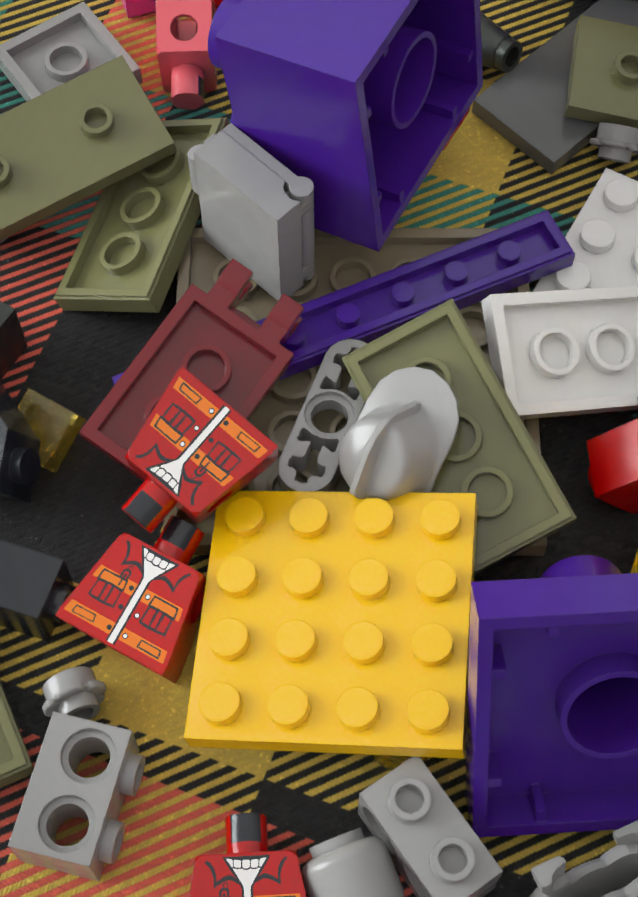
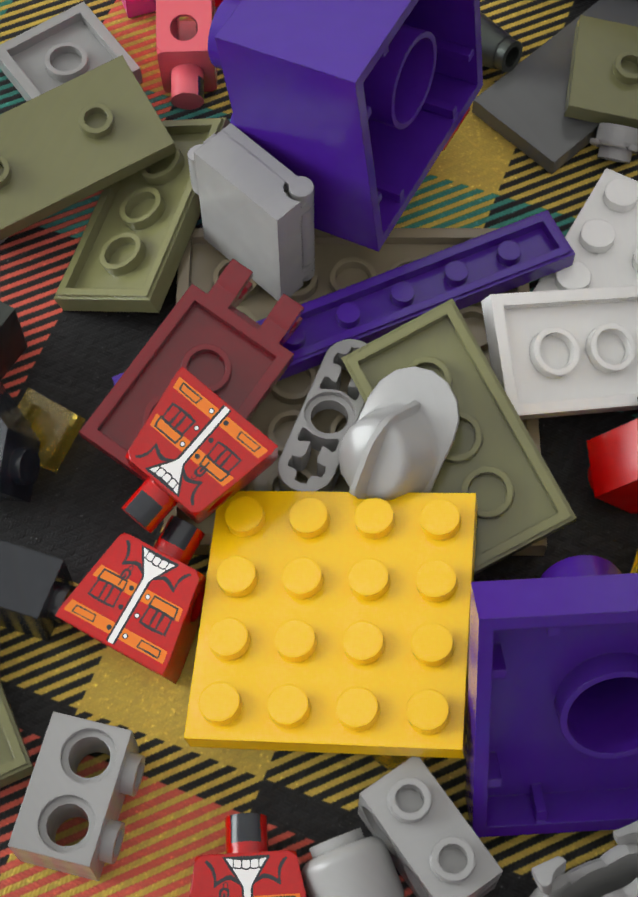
light grey plate [42,666,106,720] -> none

